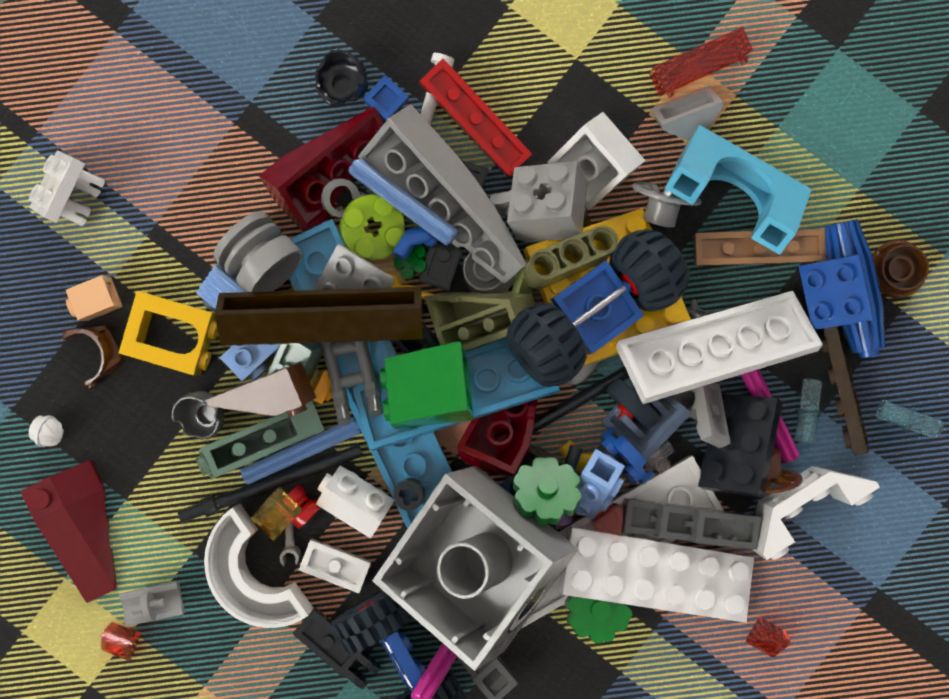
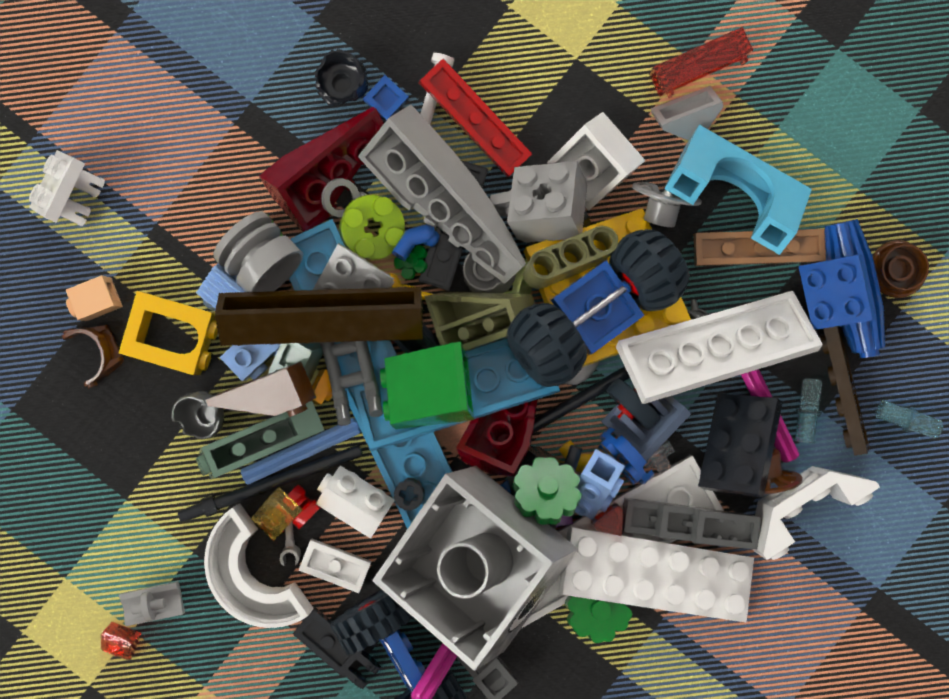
dark red wedge [20,460,117,603] -> none
white plate [29,415,64,447] -> none
medium blue axle [349,159,458,245] -> none
light grey plate [673,383,731,448] -> none
clear red slope [746,616,791,658] -> none

